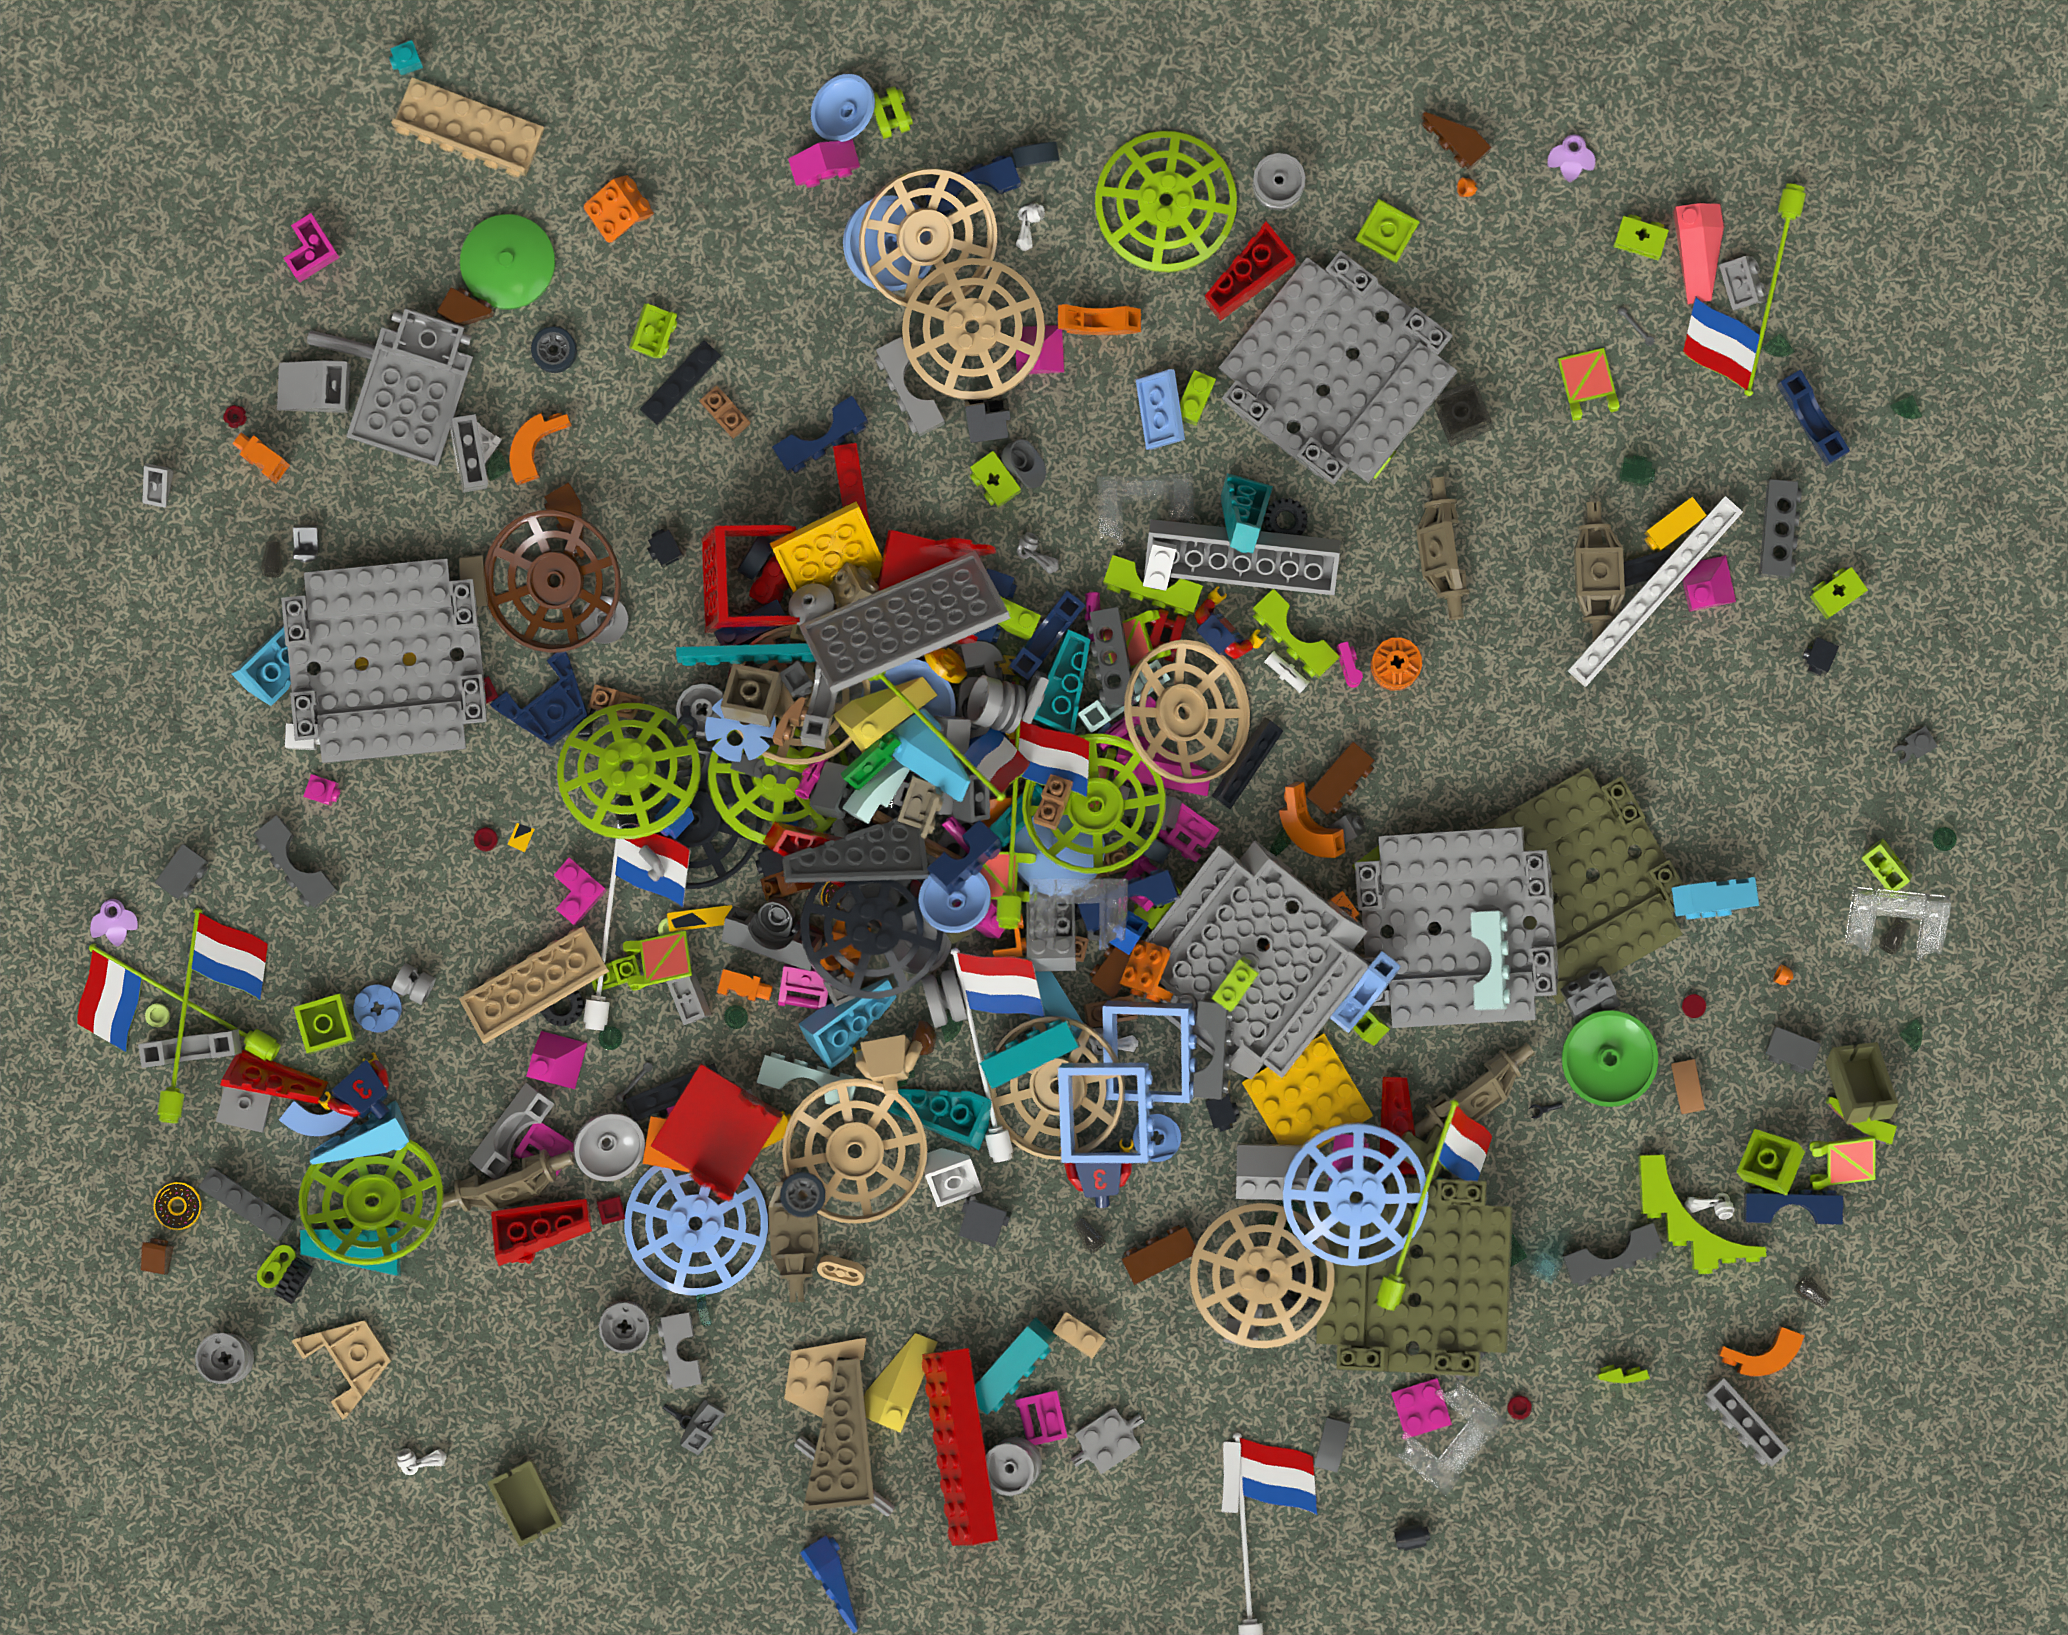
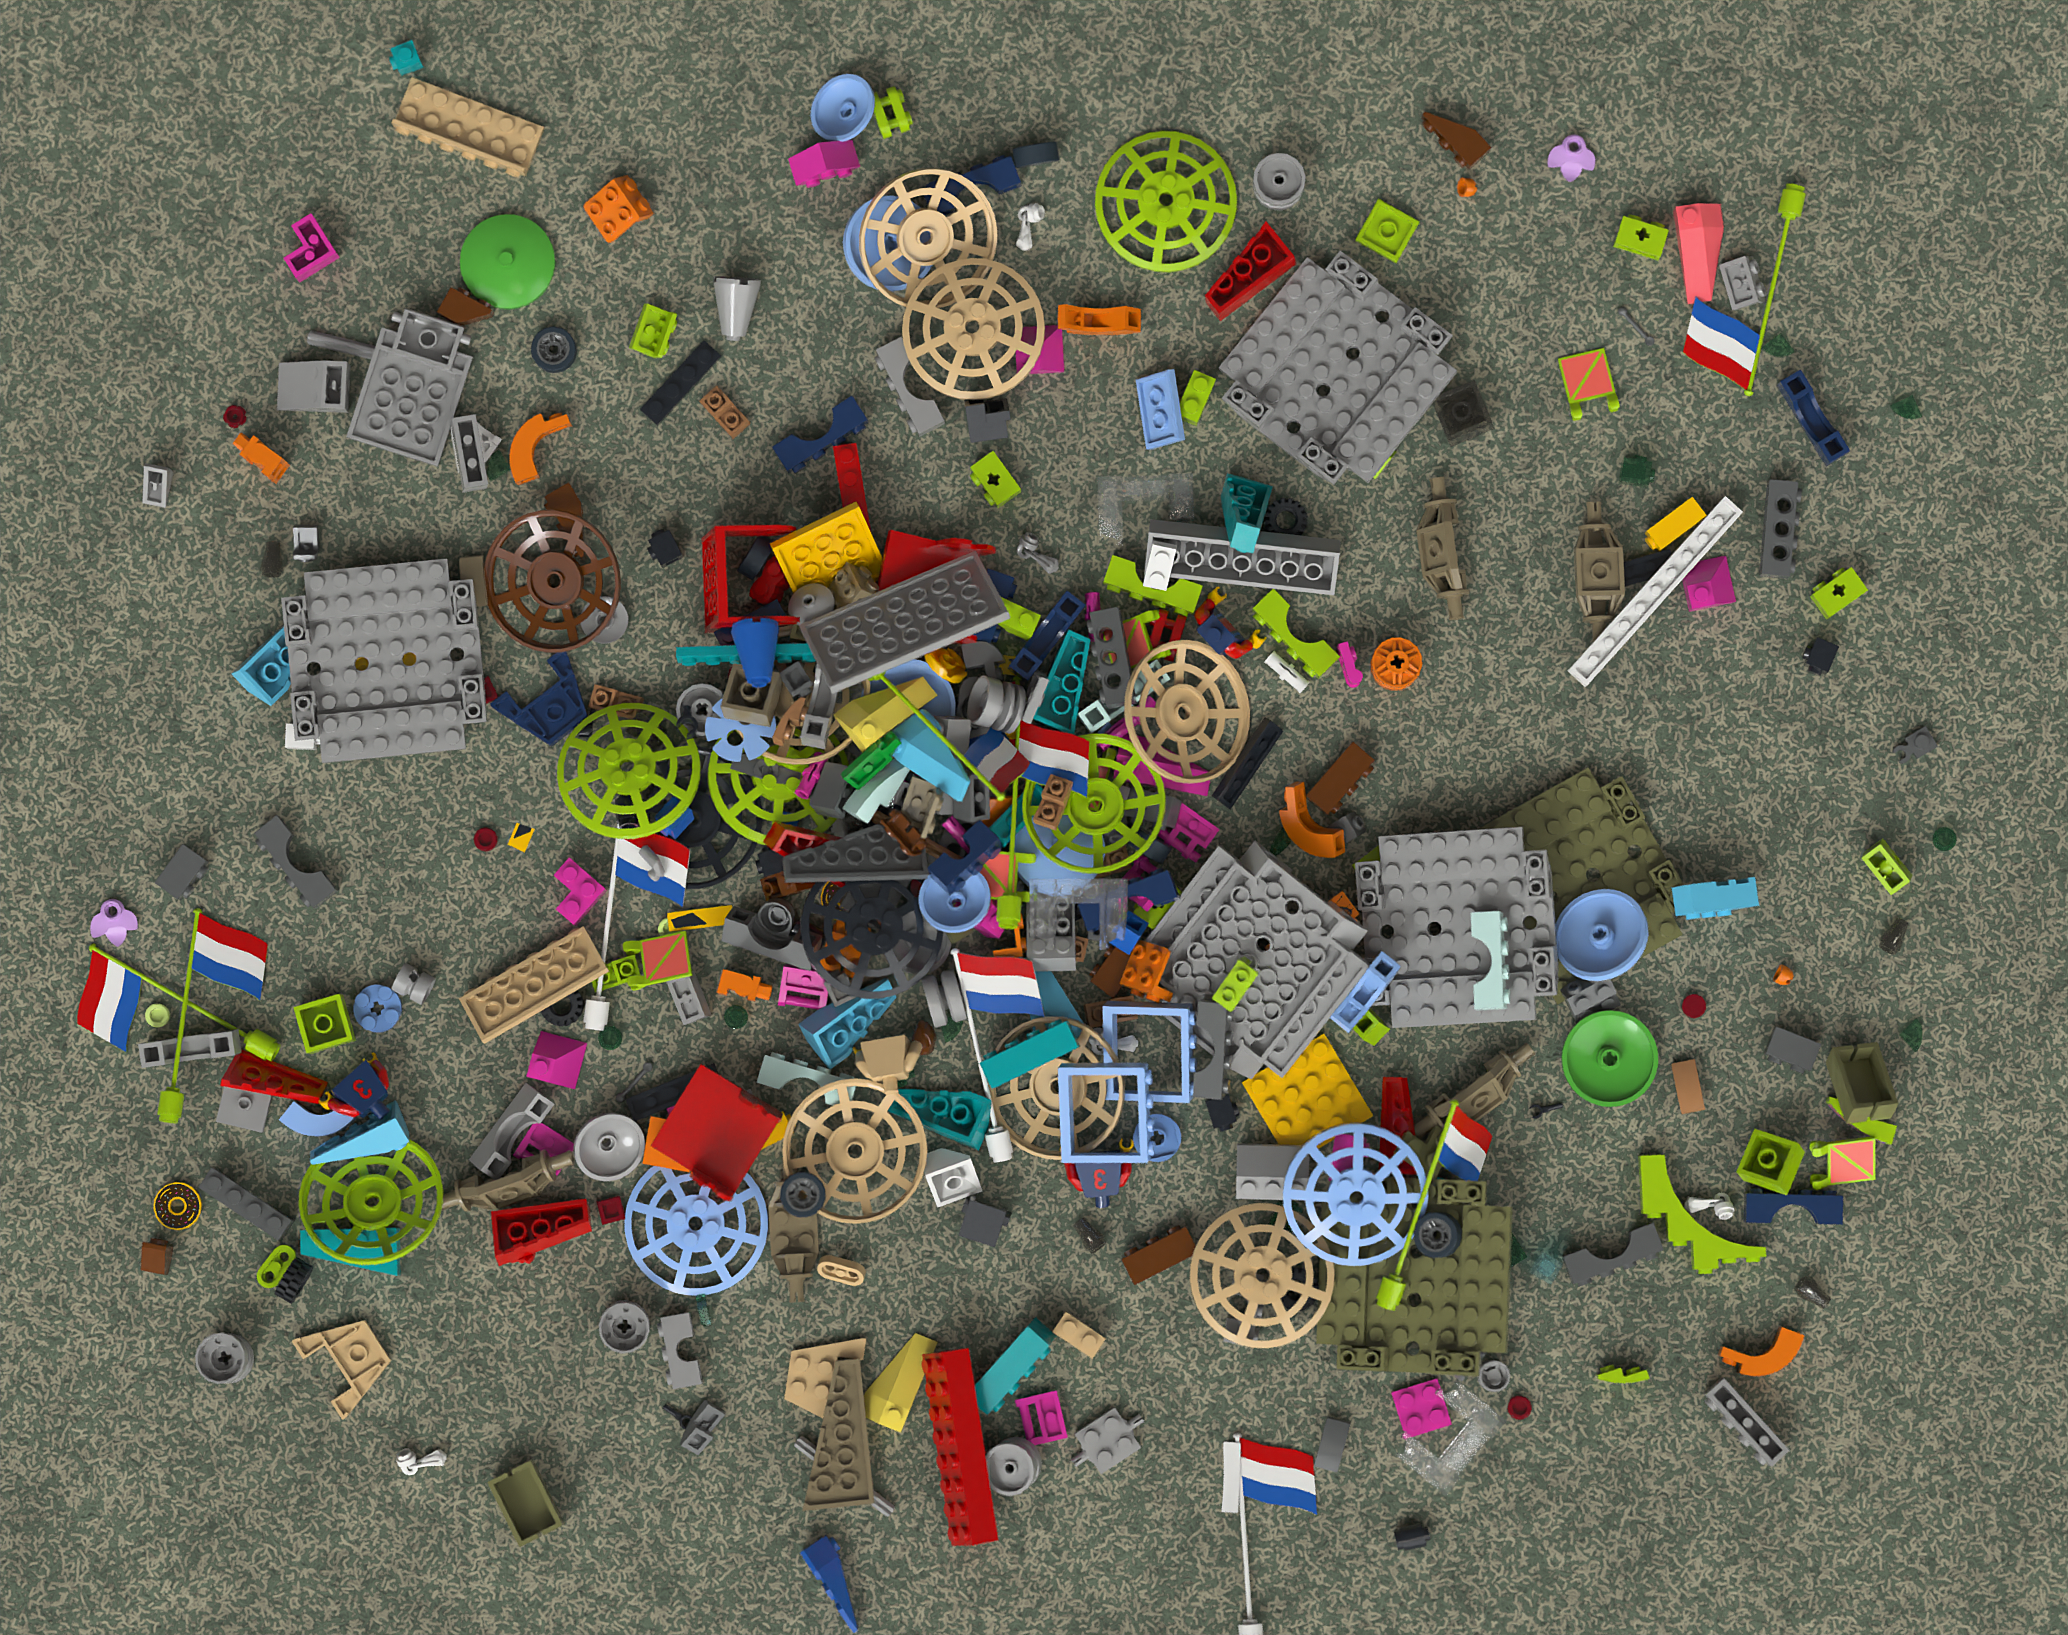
dark pink bracket [303,774,341,806] -> none
dark grey cap [1001,439,1046,488] -> none
clear wedge [1845,887,1951,961] -> none
none -> light grey cone [713,276,761,341]
none -> blue cone [731,618,779,688]
none -> reddish brown hinge [880,809,928,857]
none -> wheel [1413,1212,1462,1258]
none -> light grey wheel [1477,1360,1510,1392]
none -> light blue dish [1555,889,1649,981]

